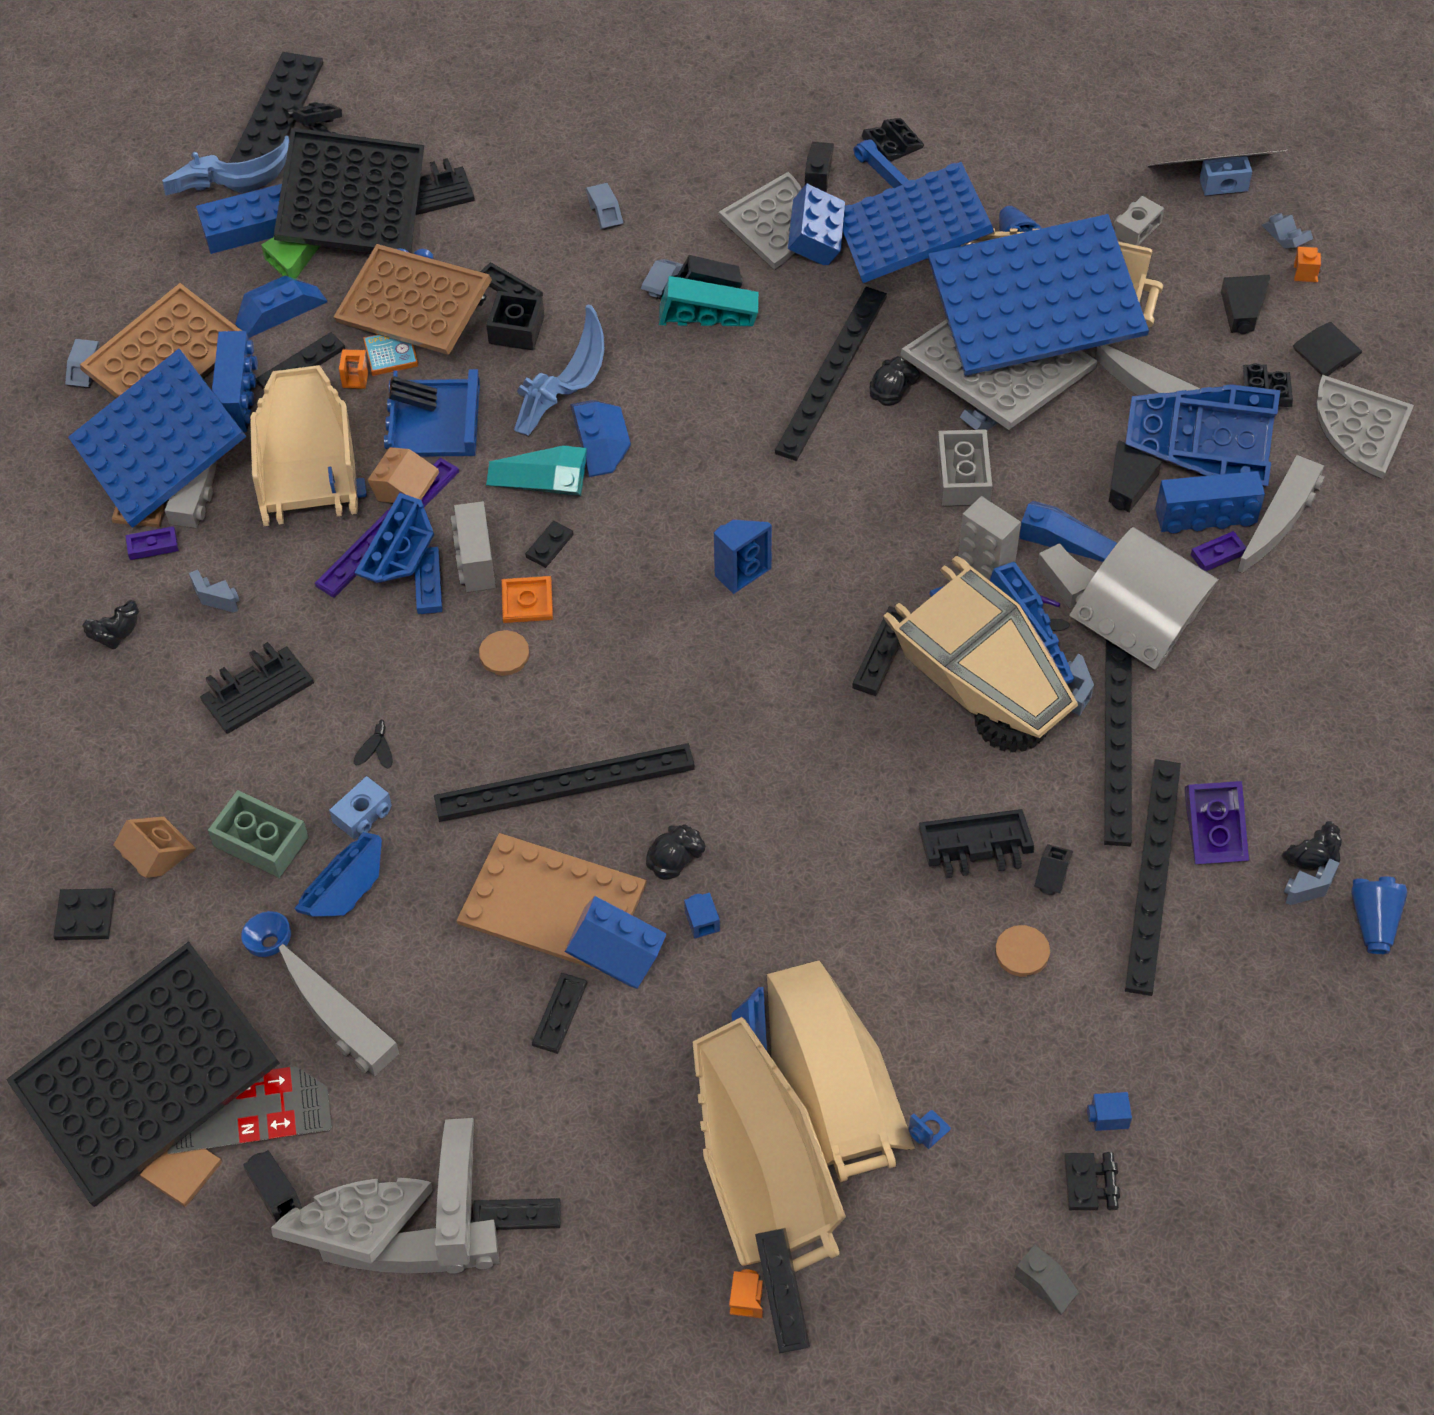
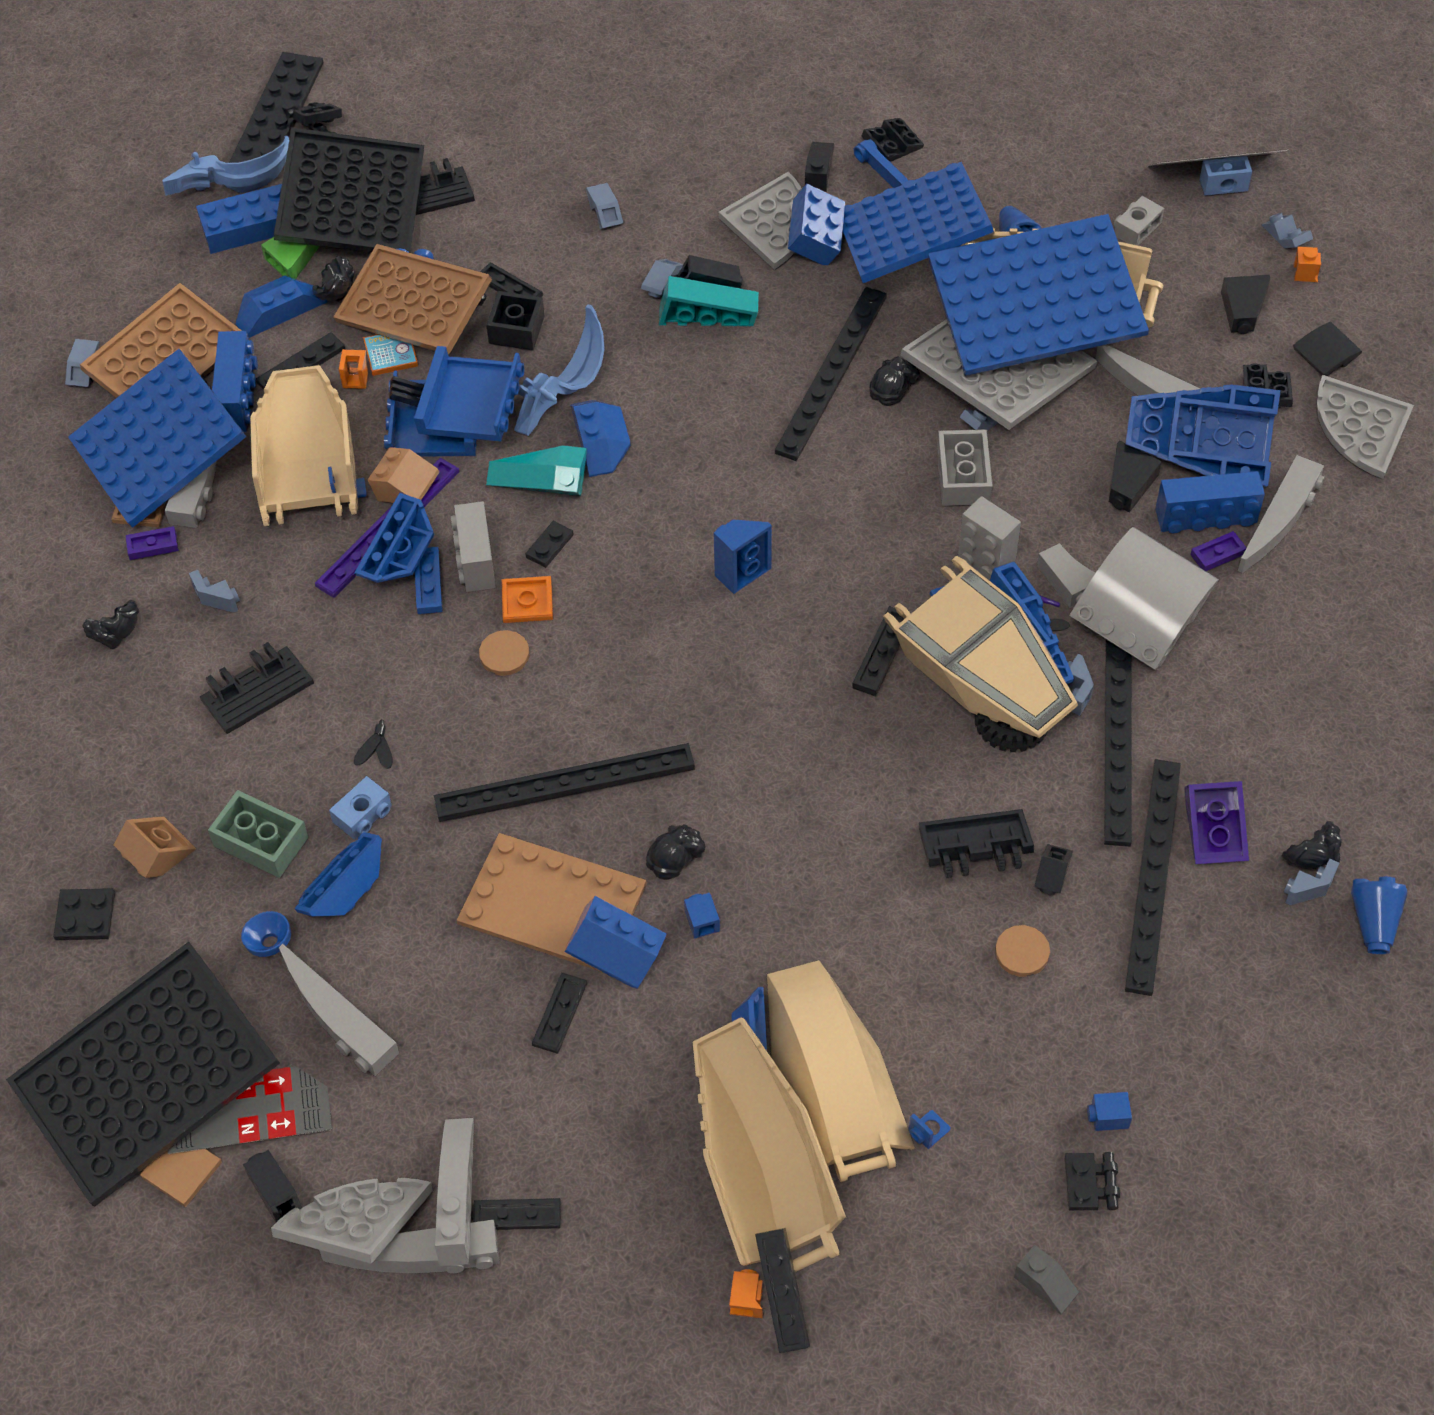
blue wedge [1019,501,1117,562] -> none
none -> black hair [313,256,354,301]
none -> blue panel [414,346,525,441]

